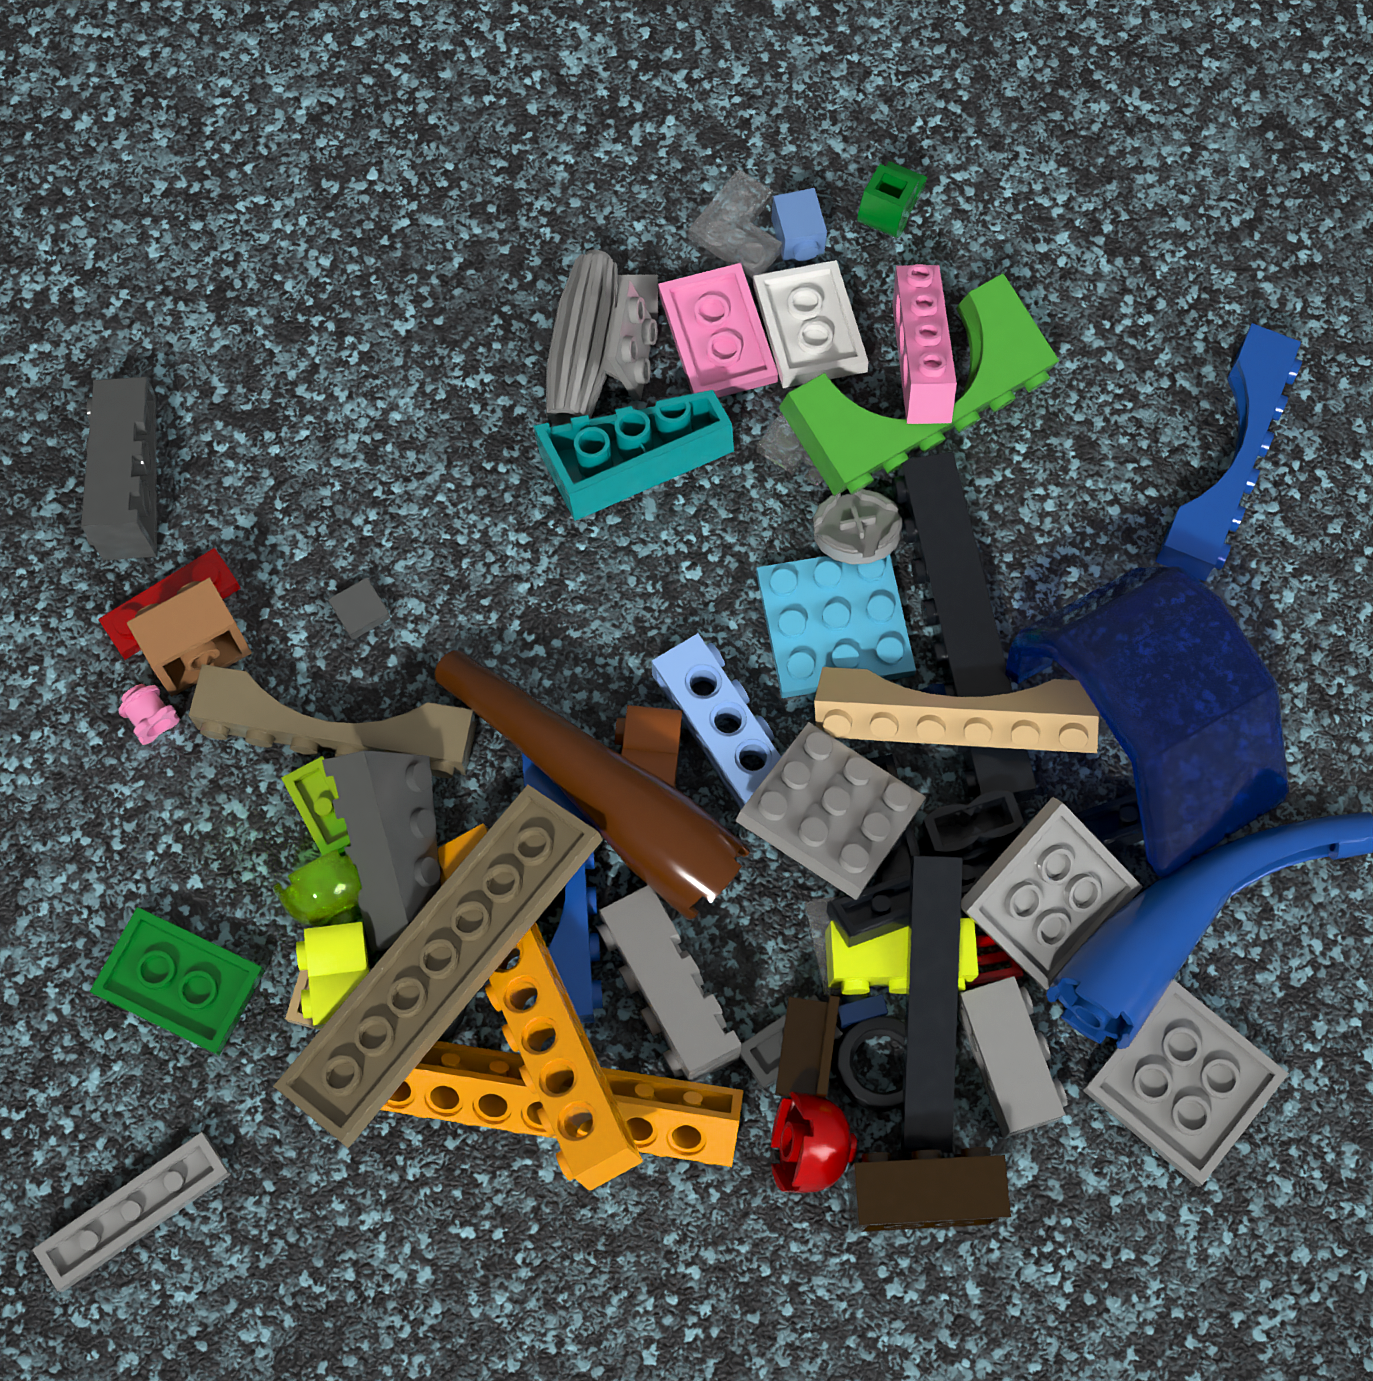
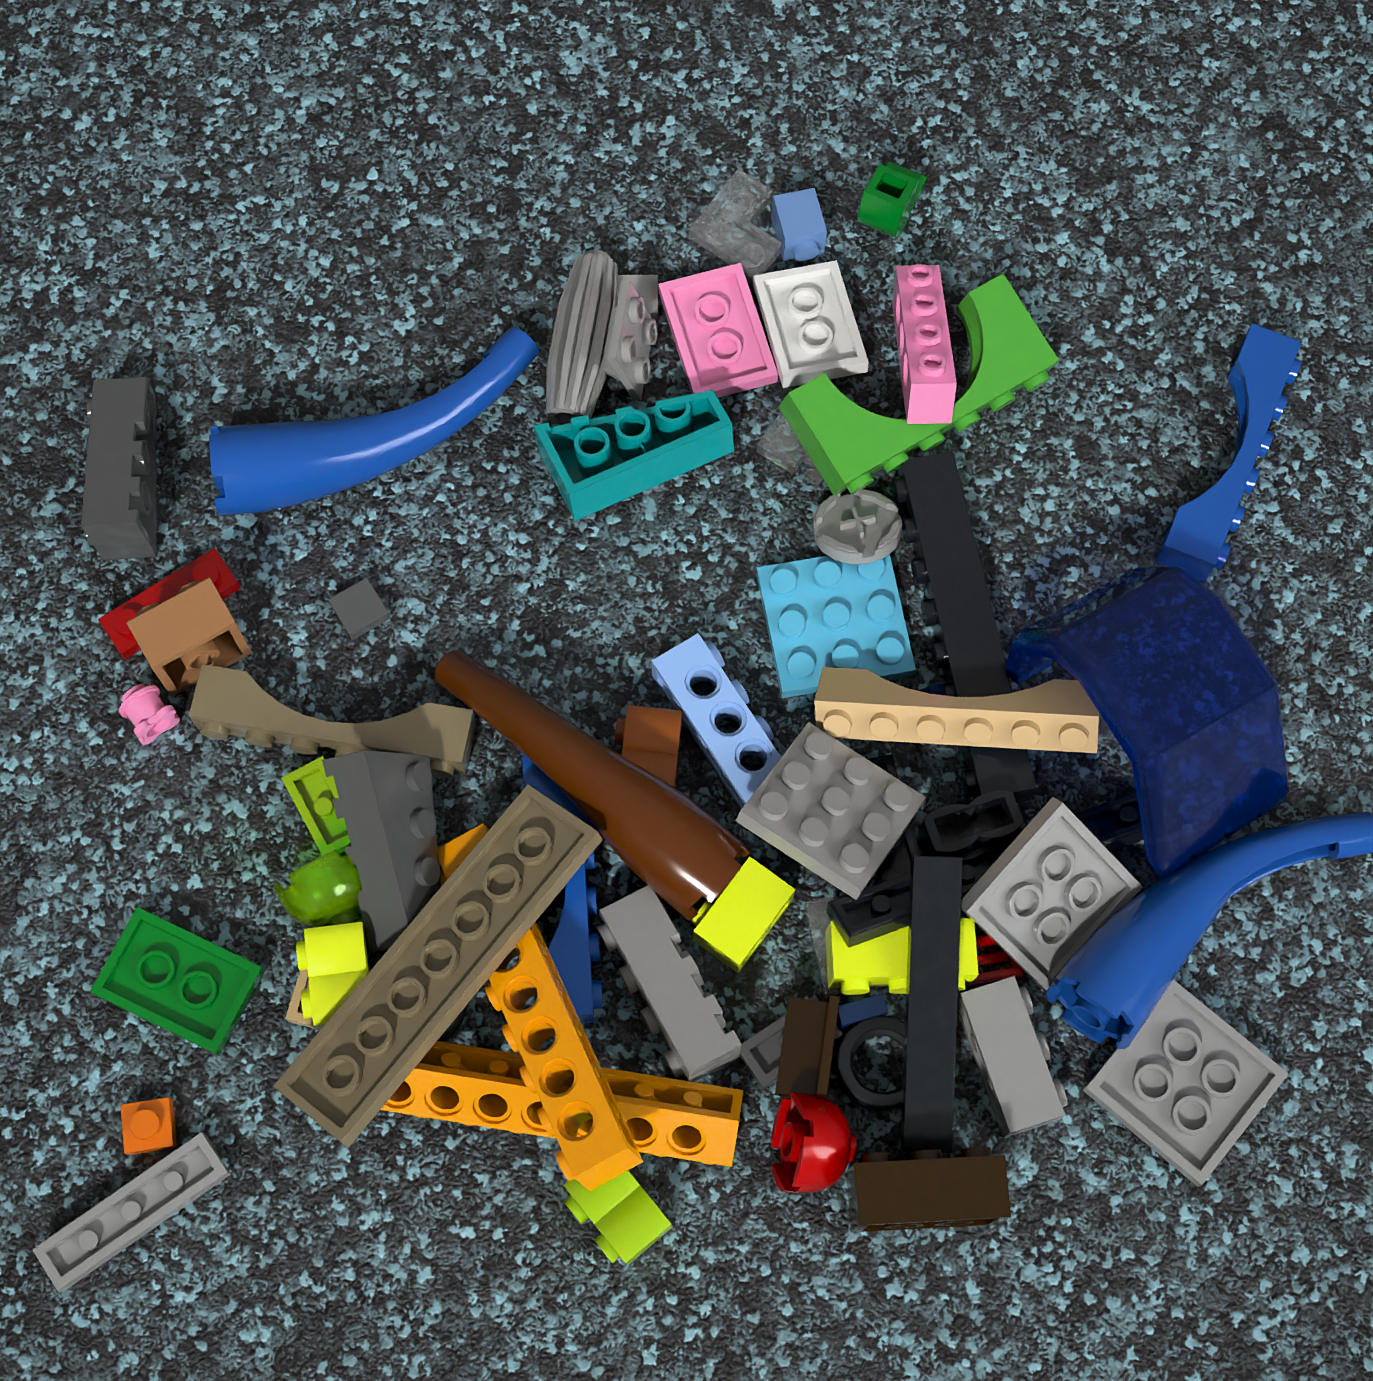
none -> orange plate [120,1097,177,1155]
none -> blue brick [209,327,539,516]
none -> lime brick [563,1170,673,1266]
none -> neon yellow brick [691,856,796,973]

